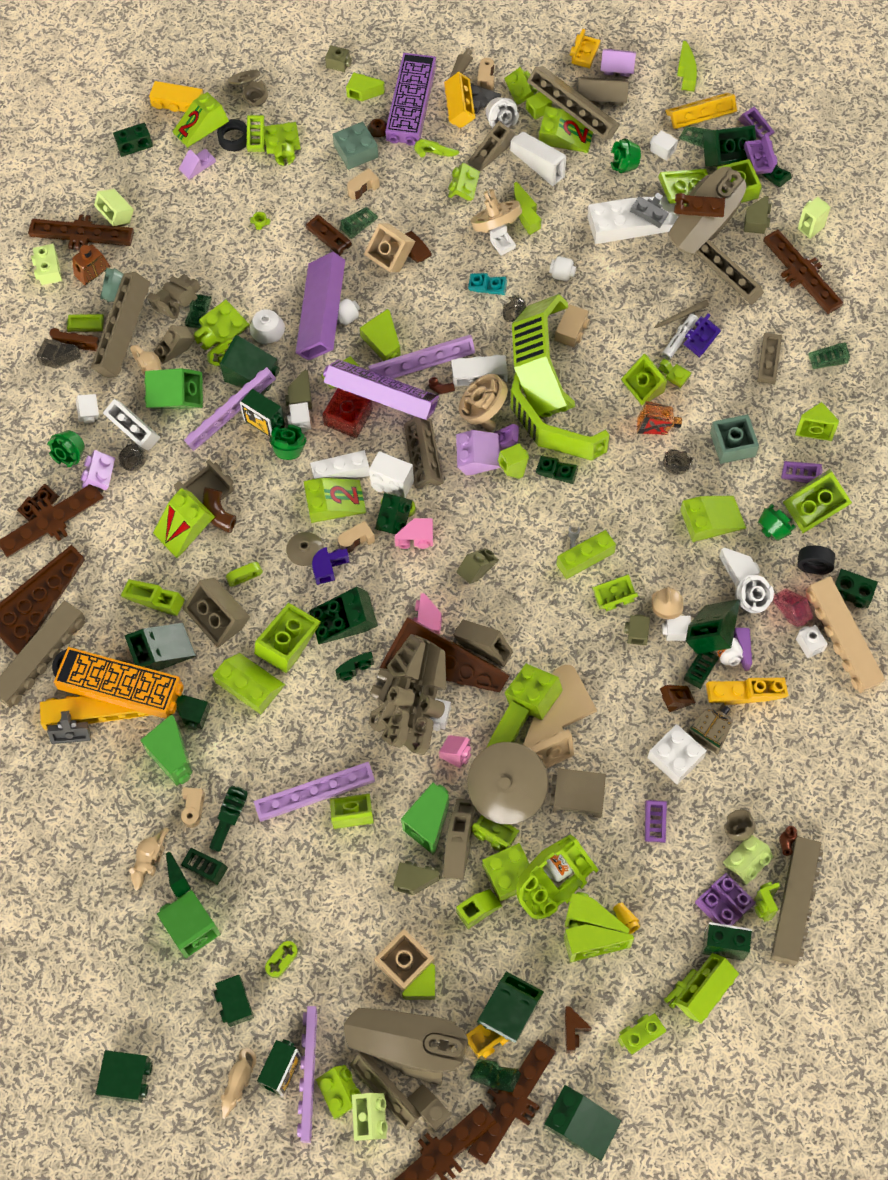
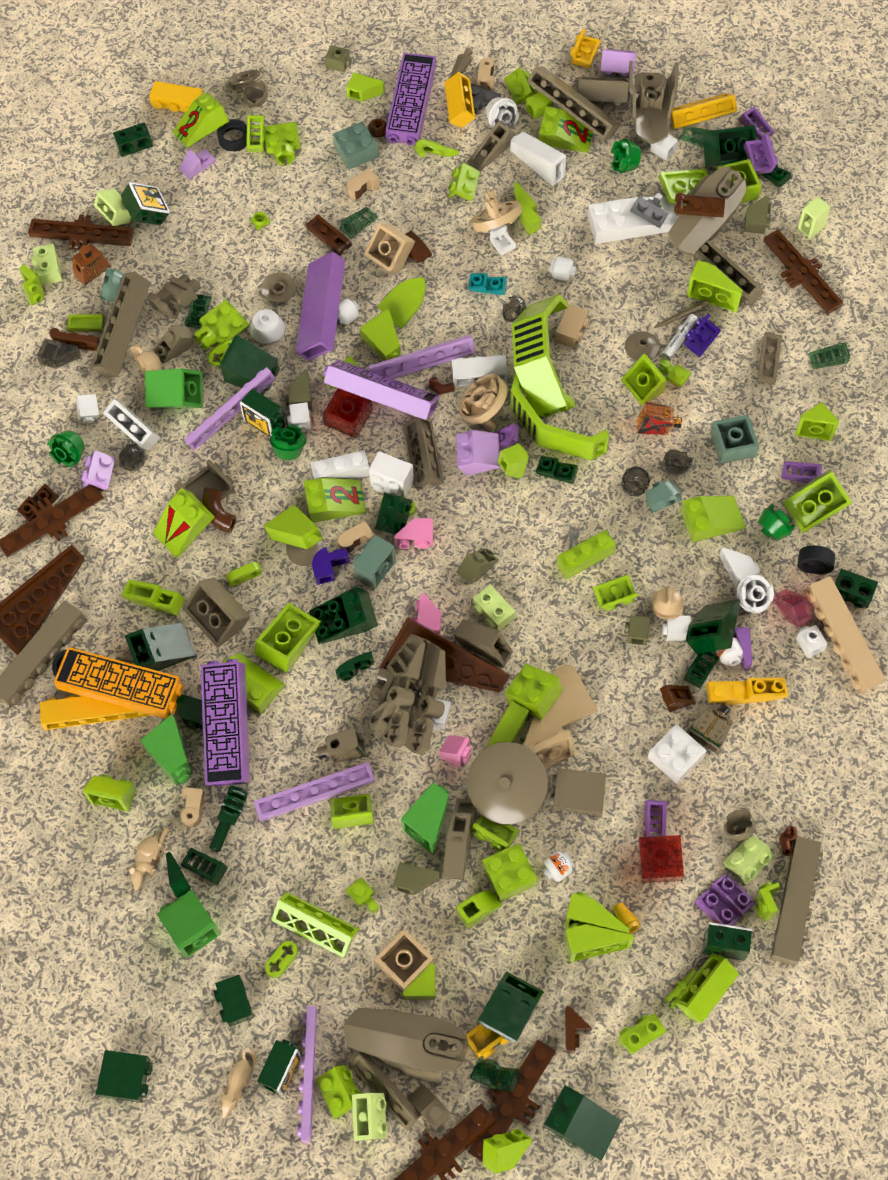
dark grey hinge [47,711,91,744] -> none
lime slope [517,834,599,919] -> none
lime slope [677,41,697,92] -> none
none -> lime bracket [19,264,45,306]
none -> lime slope [83,774,136,812]
none -> piece [121,182,170,225]
none -> medium lavender brick [201,659,250,786]
none -> dark tan dish [261,273,296,303]
none -> lime slope [264,505,323,550]
none -> lime fence [271,892,359,958]
none -> dark tan torso [317,727,366,763]
none -> lime plate [346,877,379,914]
none -> sand green brick [353,535,396,590]
none -> lime shield [377,277,426,328]
none -> yellowish green brick [472,584,516,631]
none -> lime slope [482,1129,532,1174]
none -> clear smoke hair [621,466,651,497]
none -> dark tan dish [625,331,660,361]
none -> dark tan piece [629,61,679,144]
none -> clear red brick [638,835,684,883]
none -> sand green cone [646,480,683,513]
none -> lime slope [687,260,743,313]

